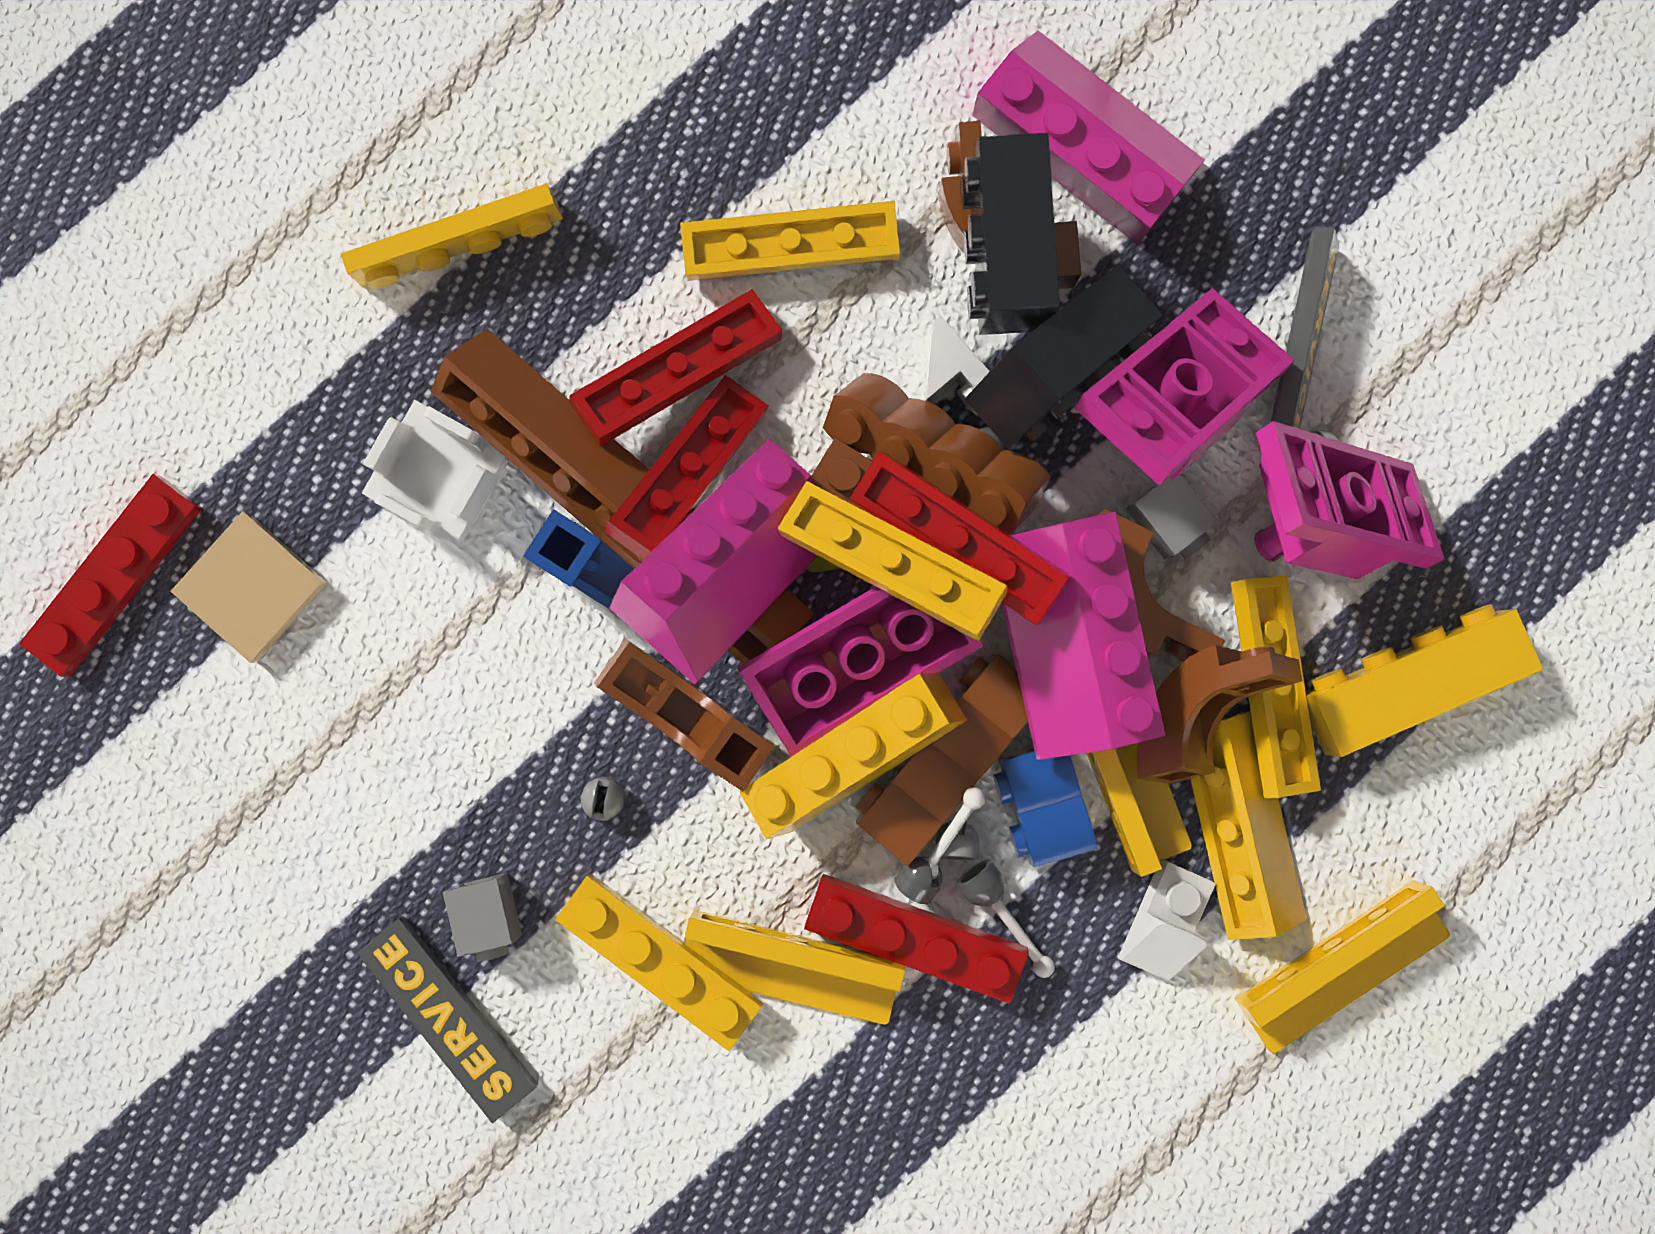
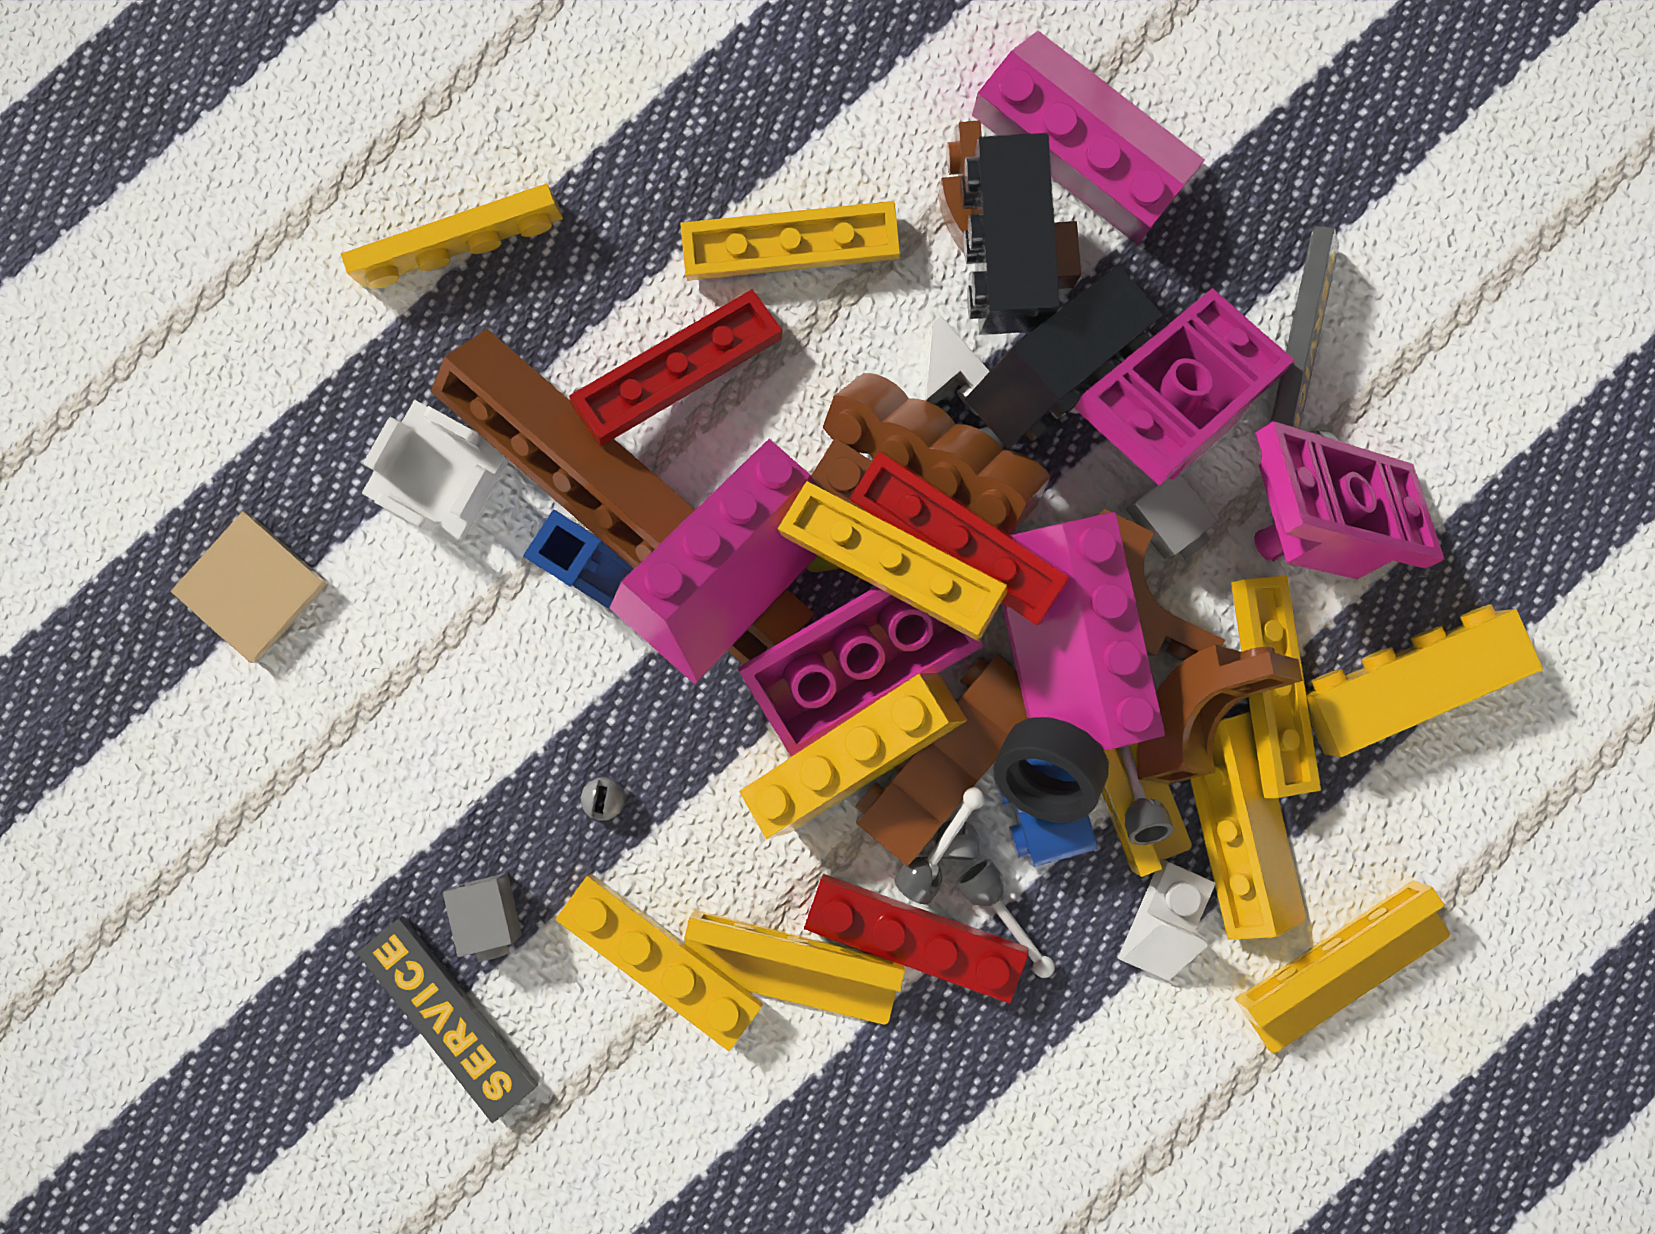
red plate [19,473,203,677] -> none
dark orange arch [594,638,775,792] -> none
red plate [603,375,769,560] -> none
none -> black tyre [994,717,1109,822]
none -> dark grey hinge [1119,745,1174,845]

